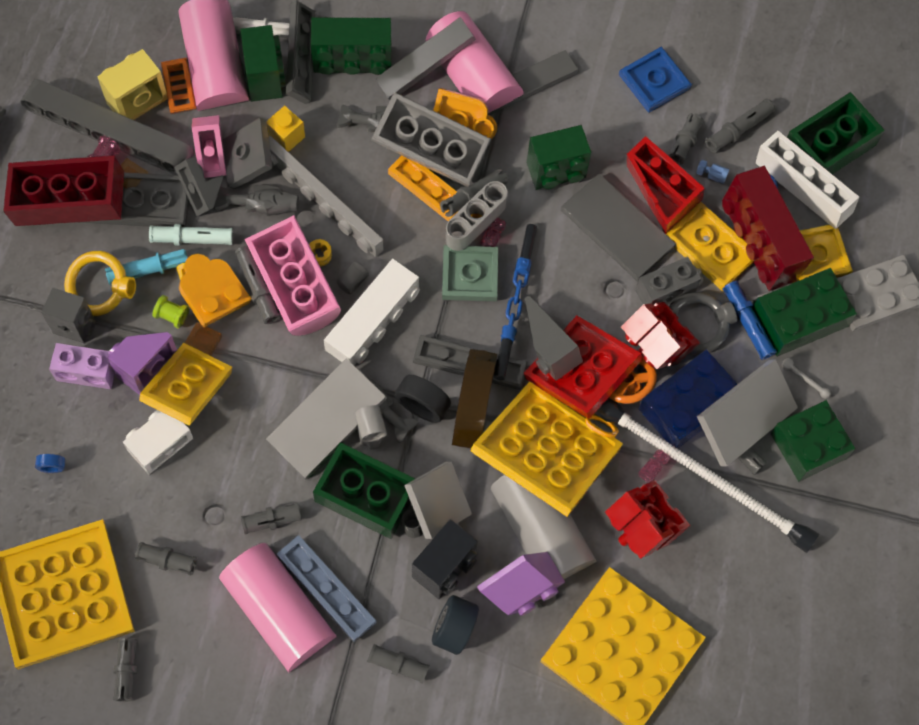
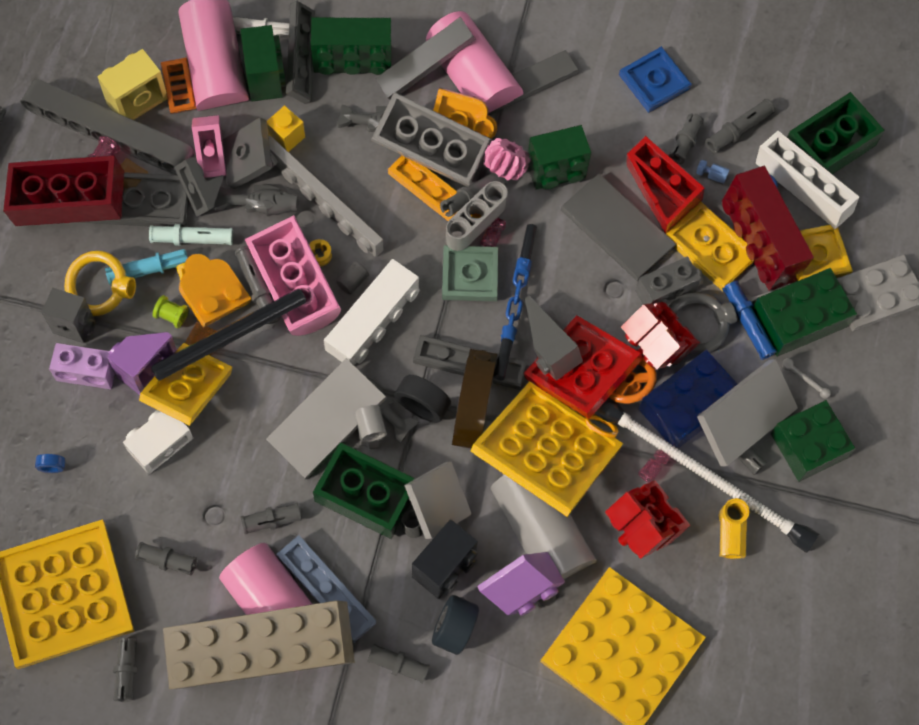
none -> black axle [151,289,306,380]
none -> dark tan brick [163,601,355,689]
none -> bright pink gear [483,138,530,180]
none -> yellow piece [718,498,749,559]

